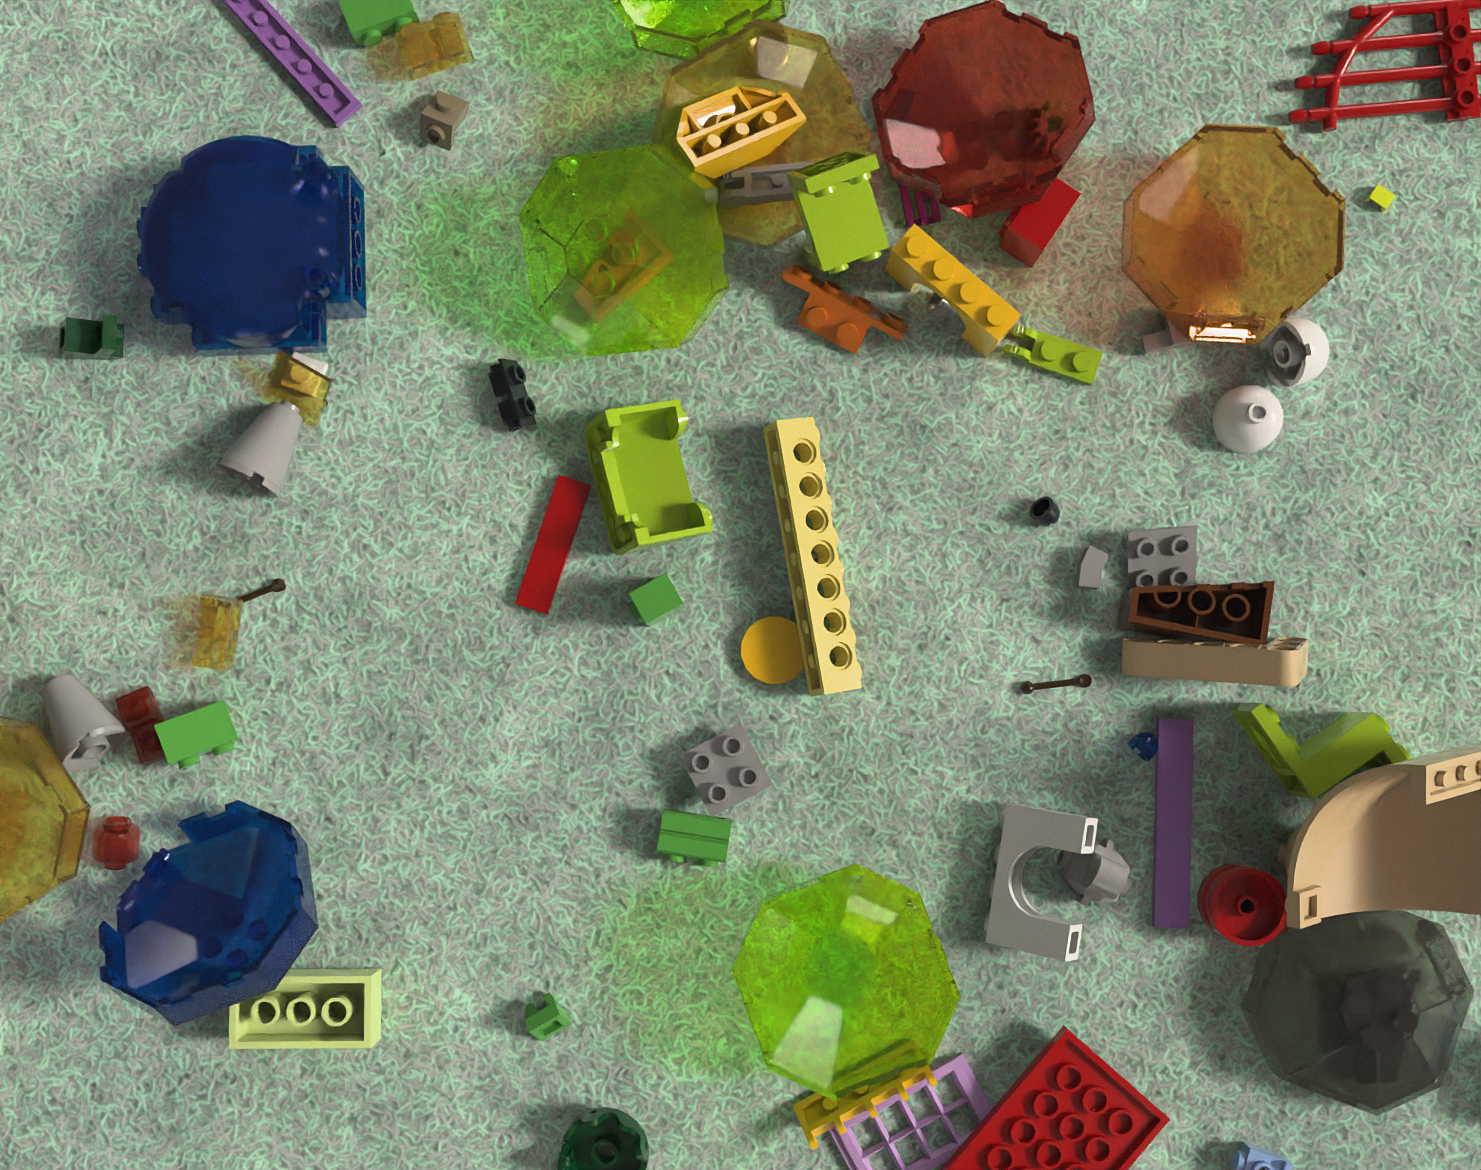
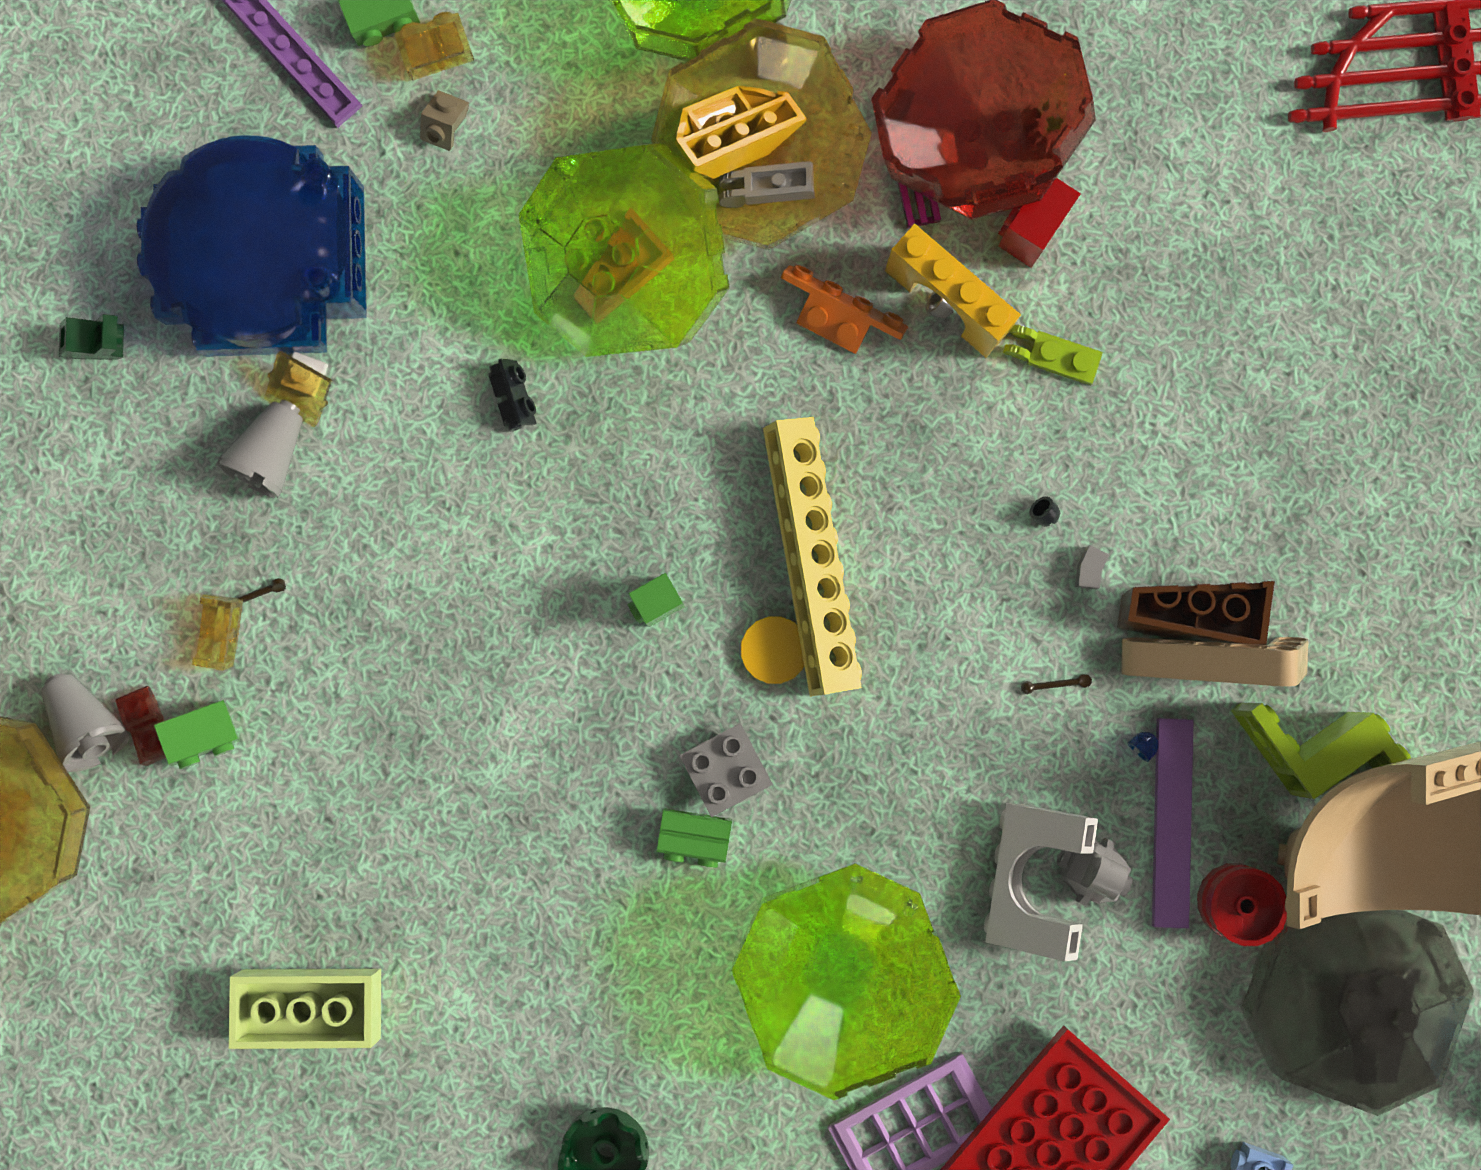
clear red head [92,816,141,870] -> none
clear blue windscreen [99,800,319,1027] -> none
red tile [515,475,592,615] -> none
bright green tile [524,992,572,1041] -> none
lime windscreen [584,399,713,556] -> none
lime bracket [786,149,890,274] -> none
yellow hinge [792,1040,938,1150] -> none
clear orange windscreen [1121,123,1346,345] -> none
light grey hinge [1122,525,1197,591] -> none
light grey piece [1141,306,1201,355] -> none
white cylinder [1212,385,1283,453] -> none
white cylinder [1260,318,1329,387] -> none
neon yellow piece [1365,184,1396,212] -> none

